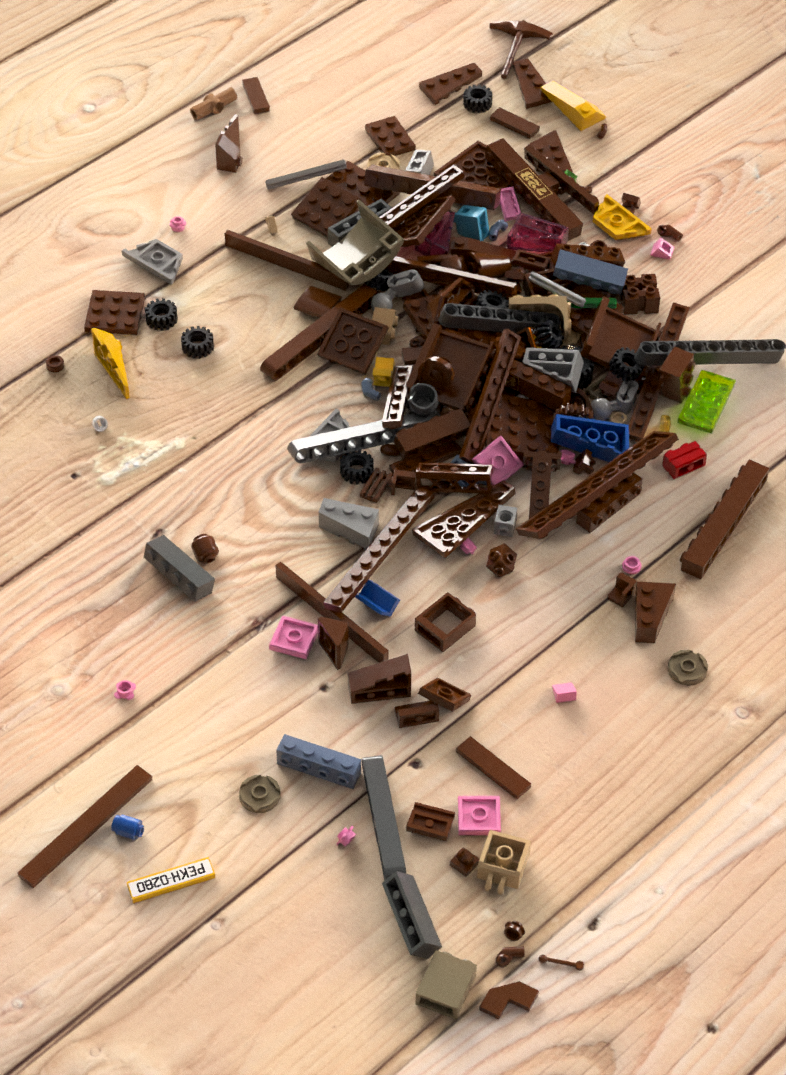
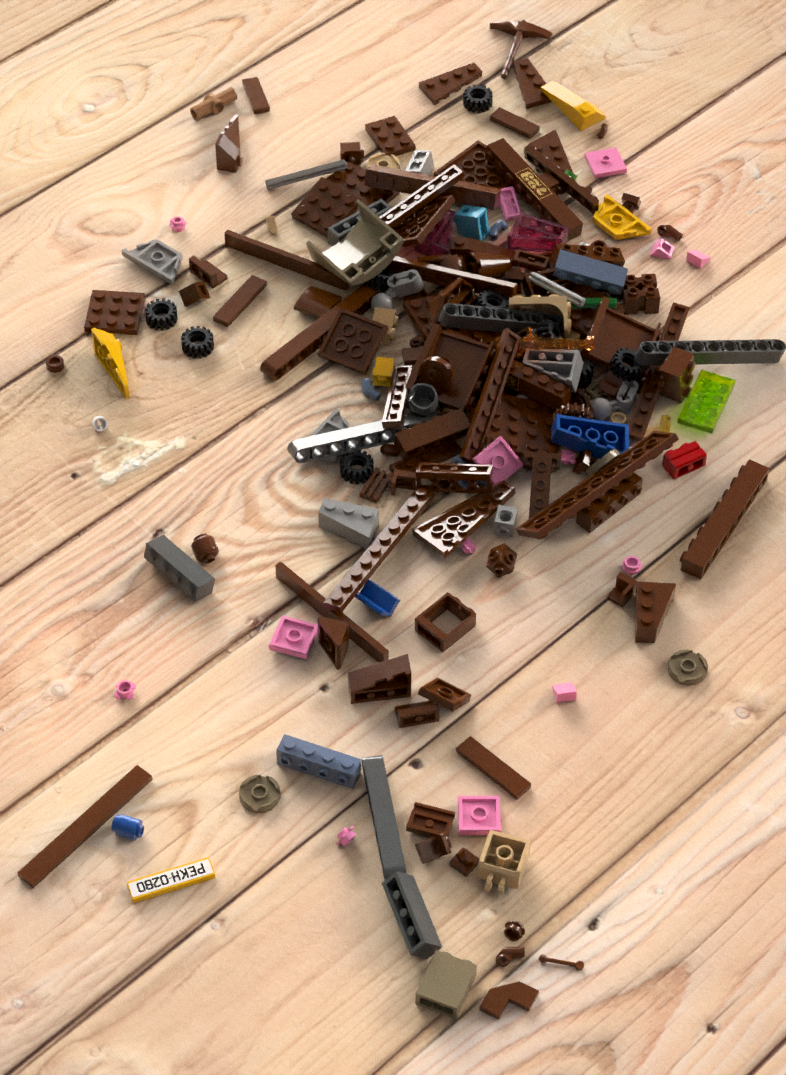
none -> reddish brown panel [179,282,210,307]
none -> reddish brown panel [189,256,228,288]
none -> reddish brown tile [213,275,267,327]
none -> reddish brown brick [340,142,364,164]
none -> reddish brown bracket [415,833,451,864]
none -> clear orange plate [519,334,595,350]
none -> bright pink plate [584,147,627,179]
none -> dark tan tile [587,449,620,476]
none -> bright pink slope [686,250,710,268]

